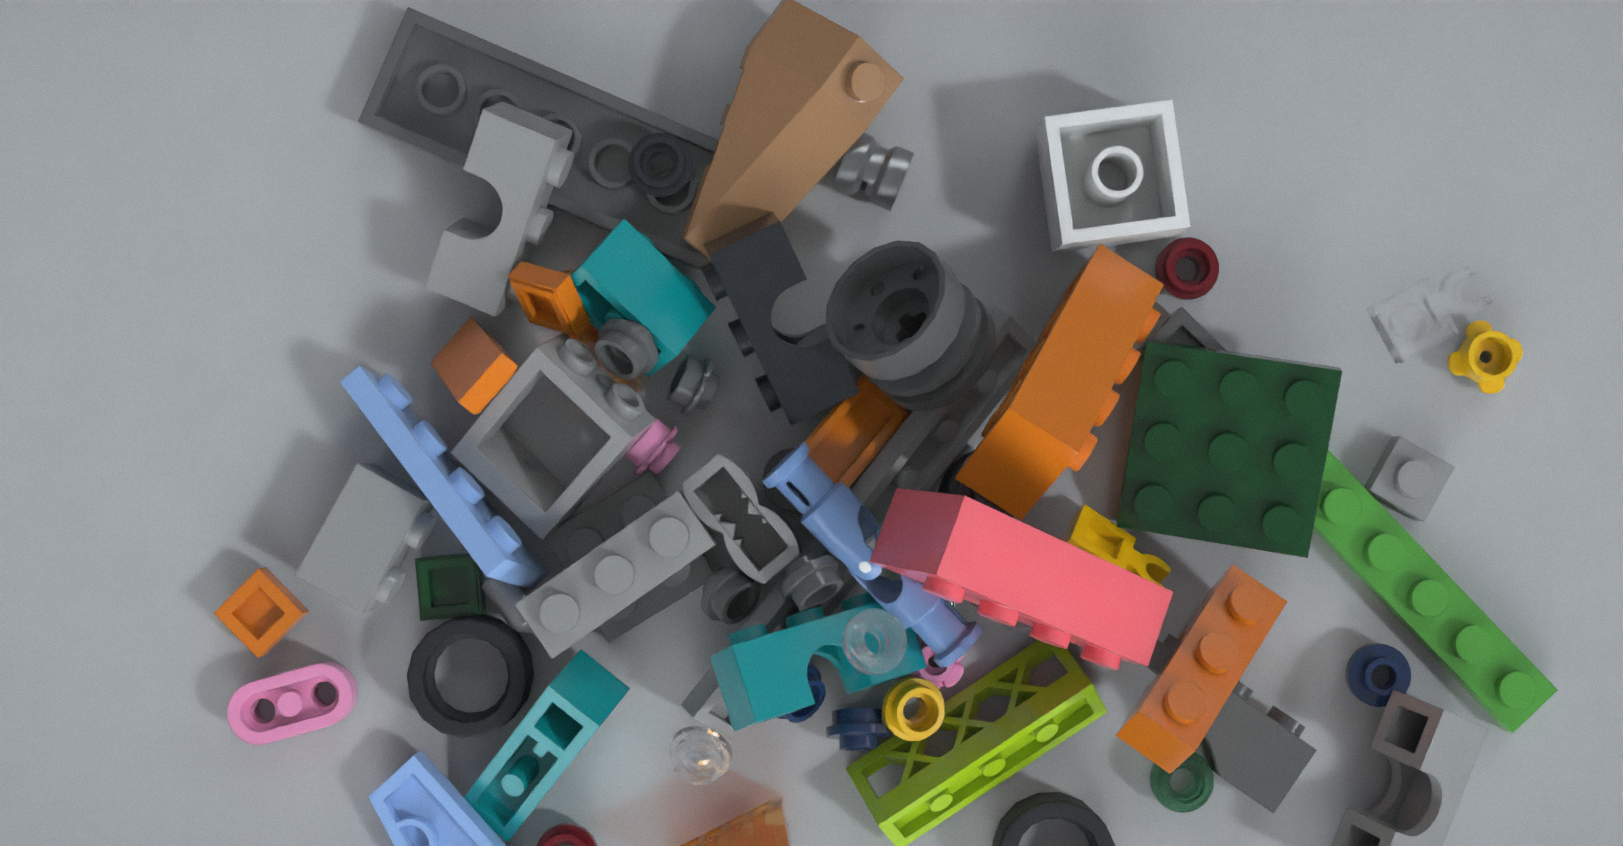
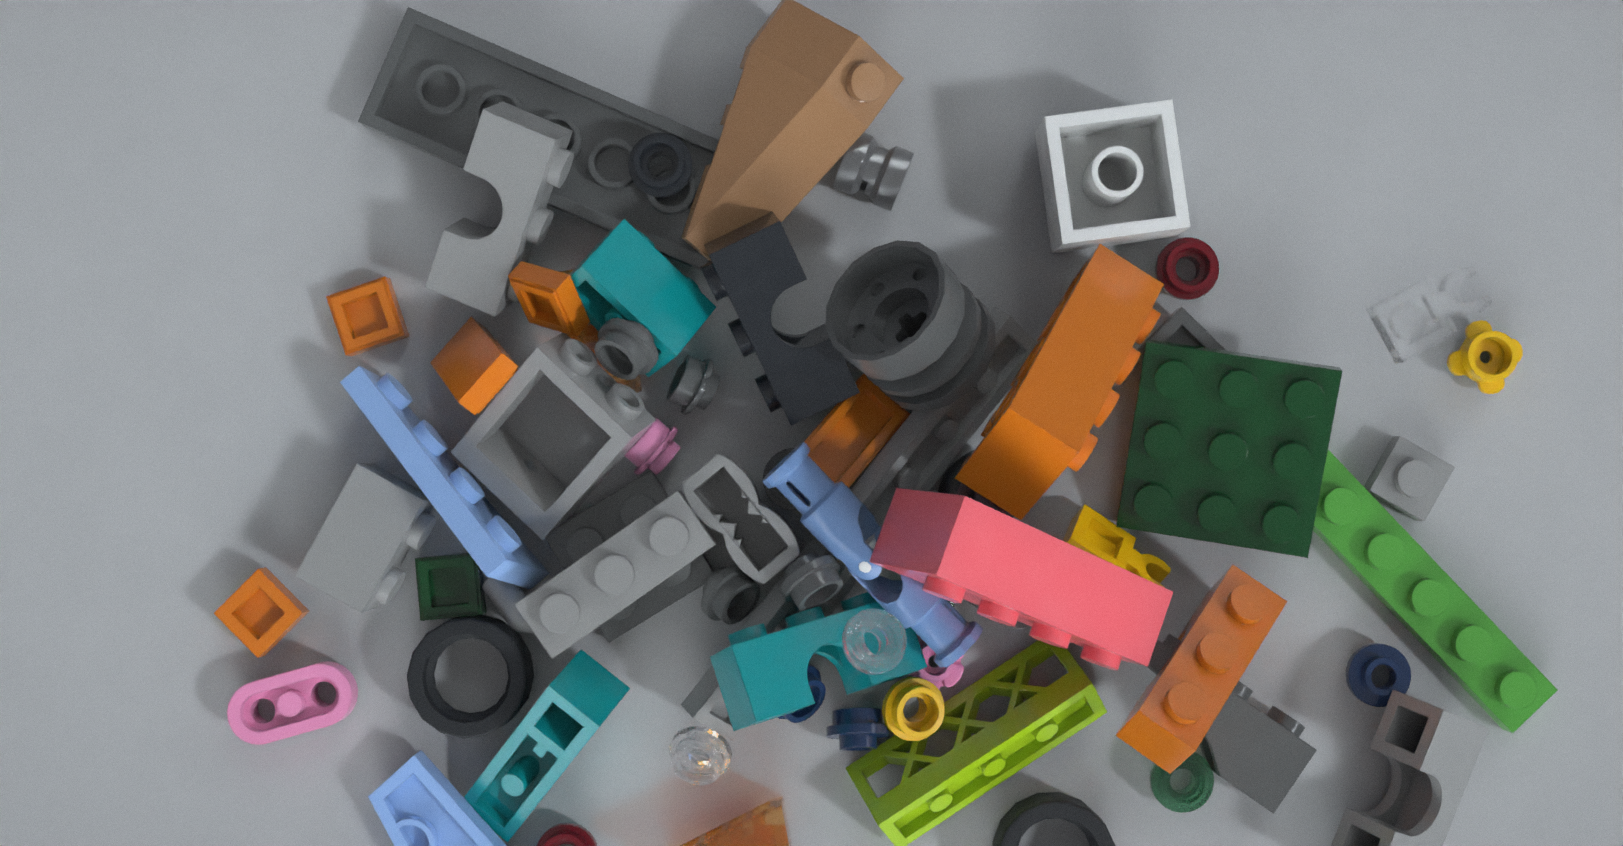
none -> orange tile [326,276,410,357]

